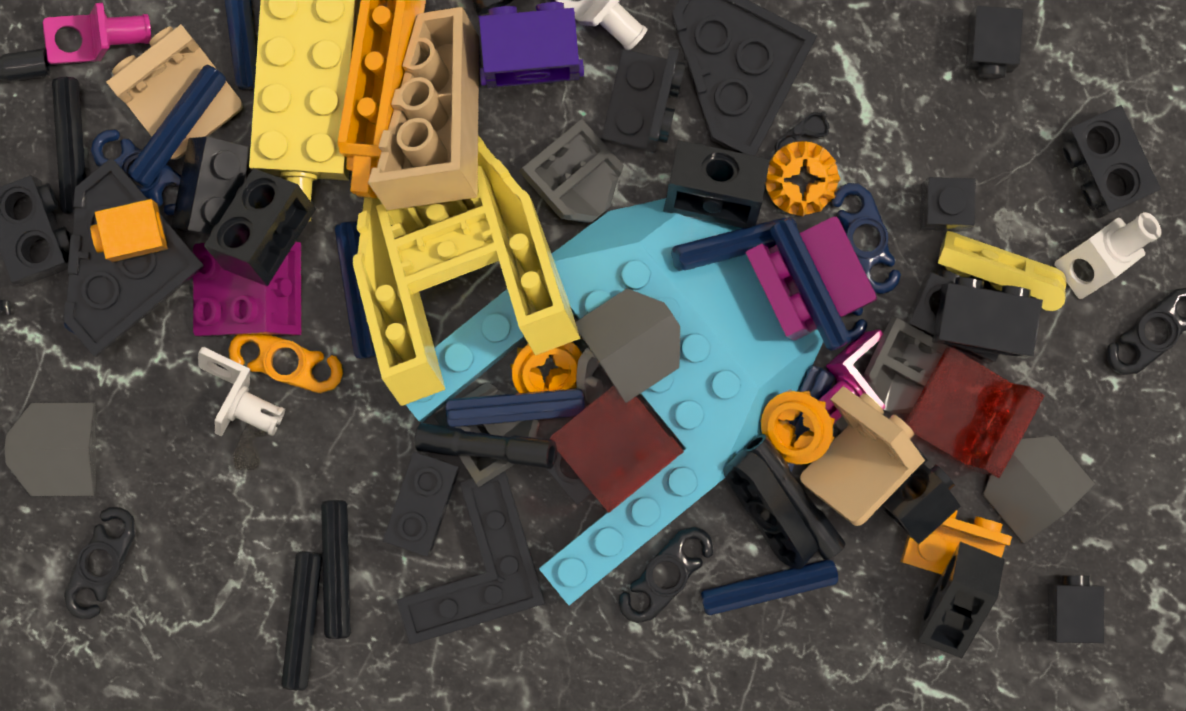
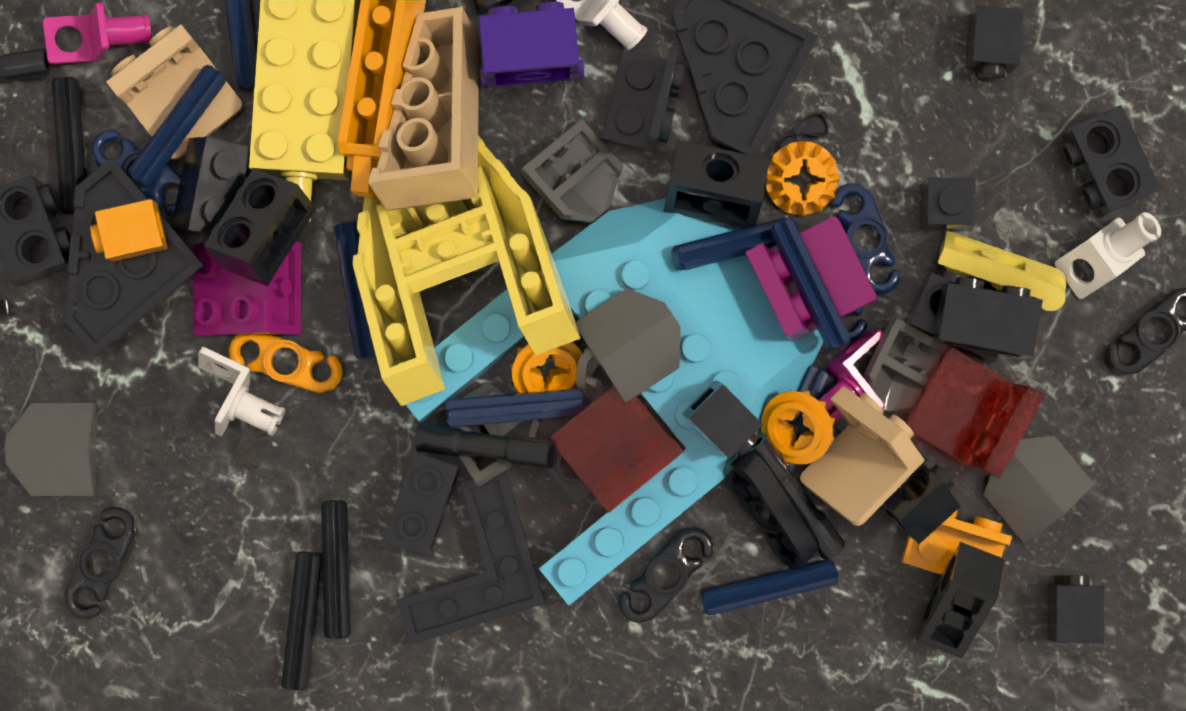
none -> black brick [682,380,763,459]

